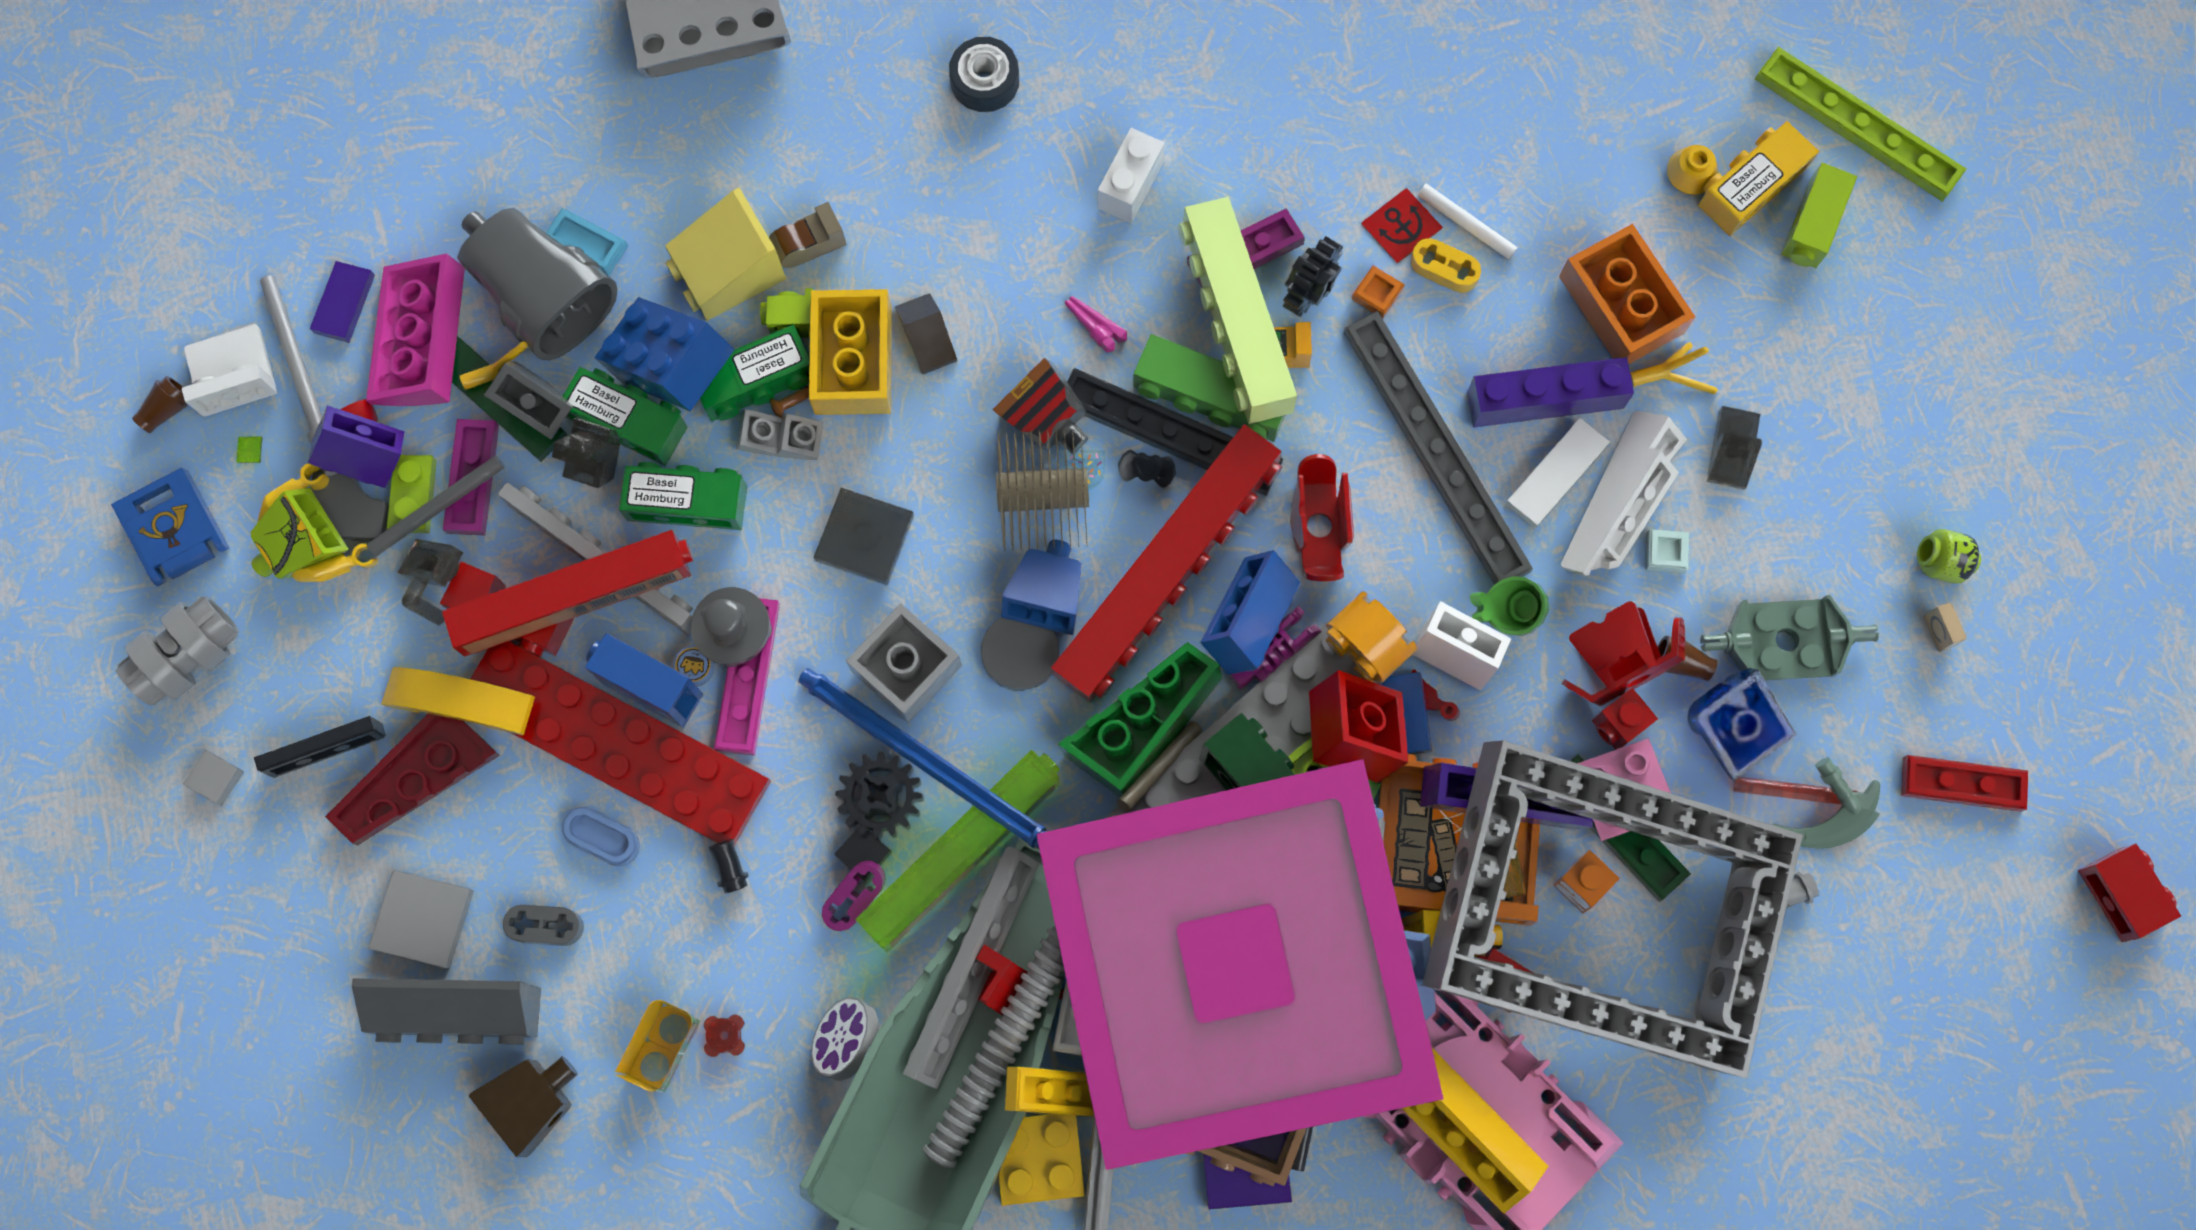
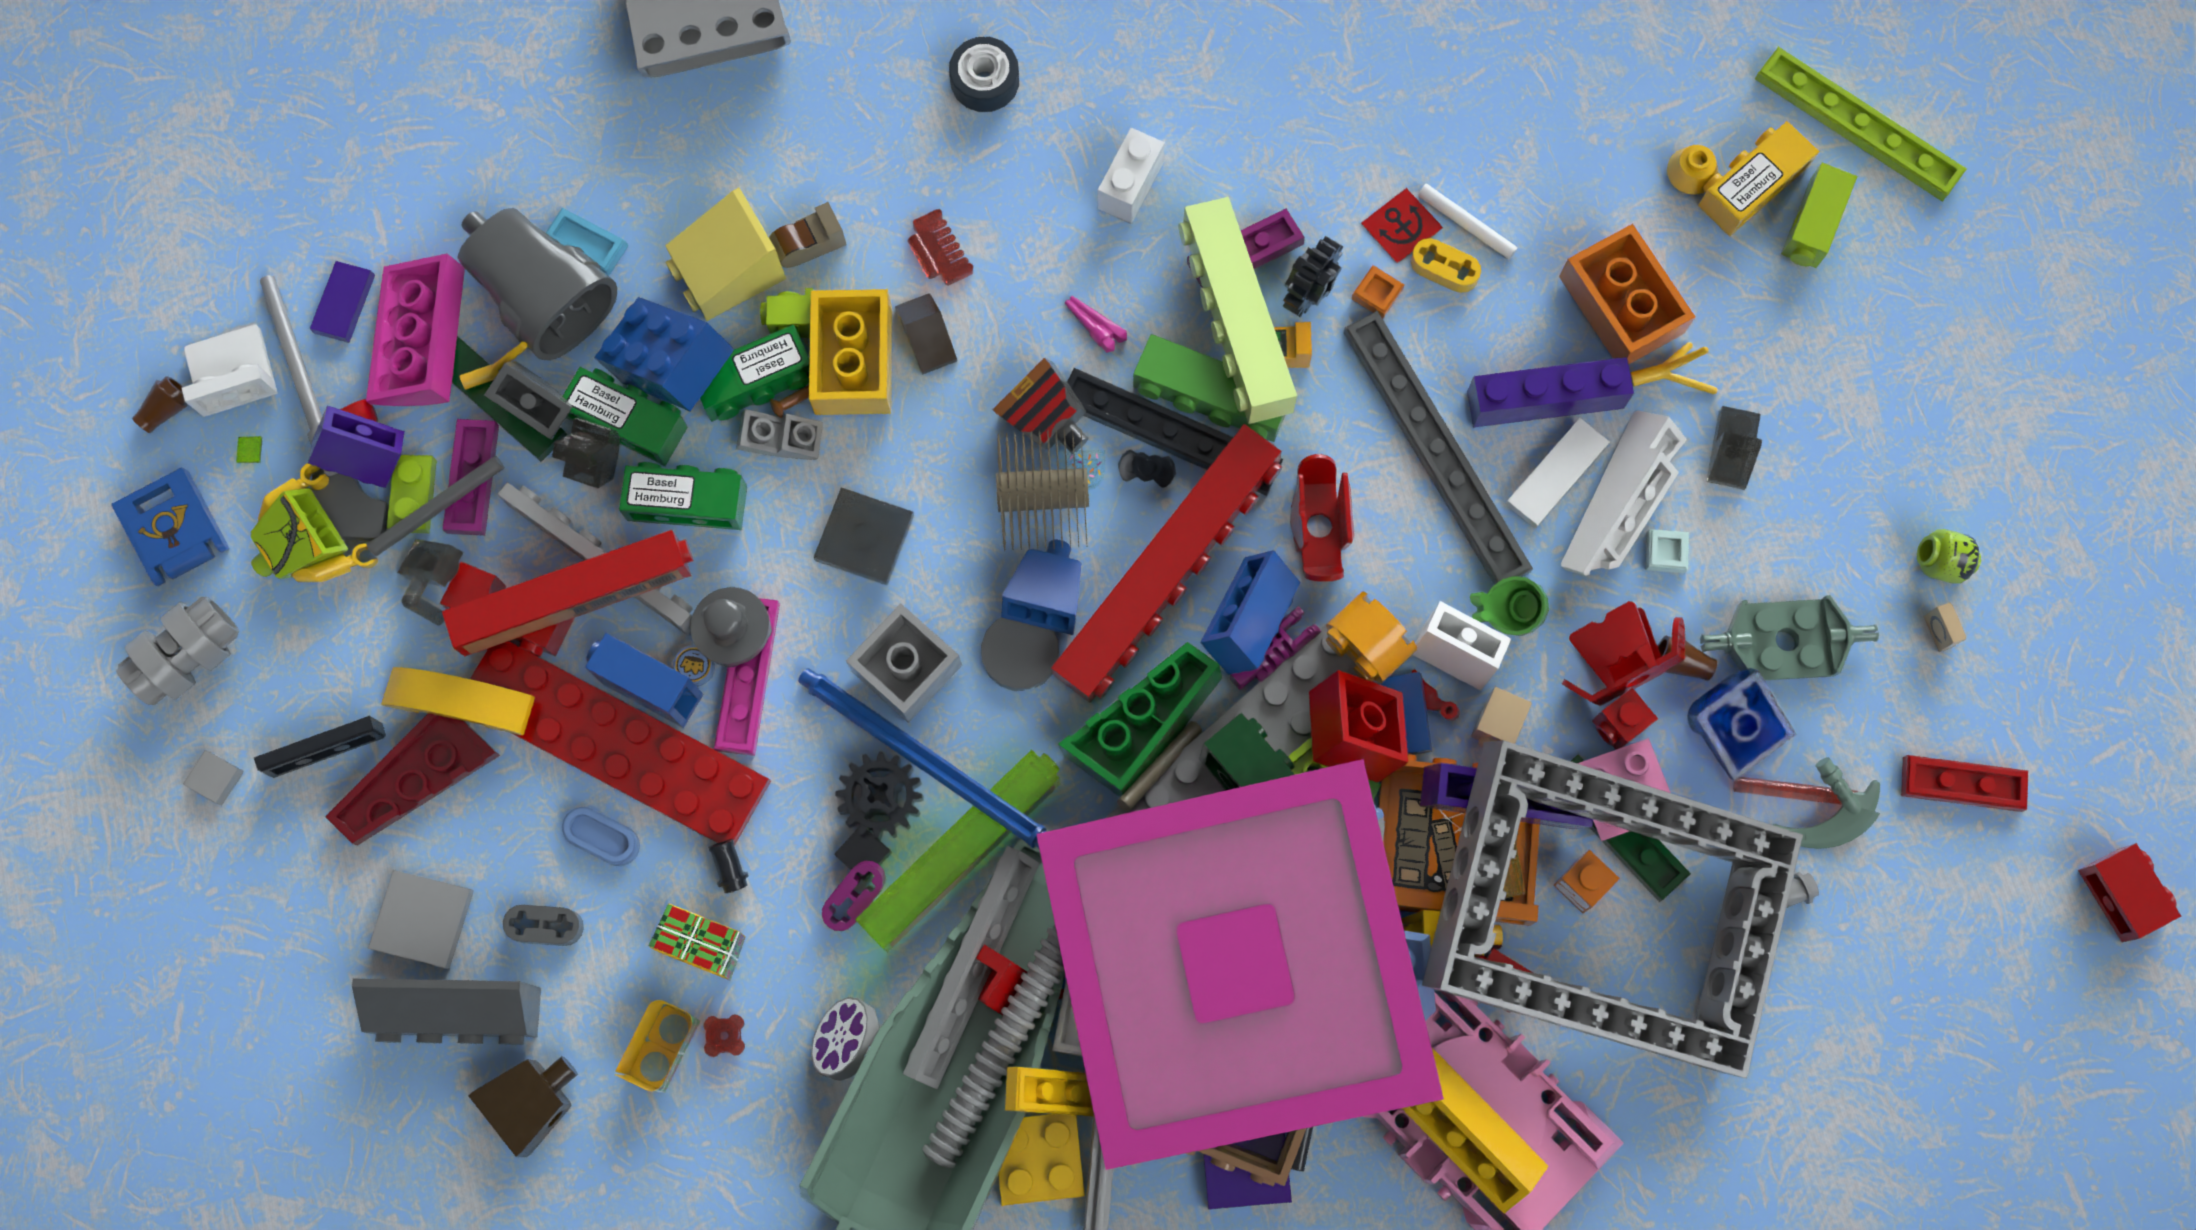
none -> piece [648,903,746,981]
none -> clear red piece [907,209,973,286]
none -> tan brick [1471,686,1532,747]

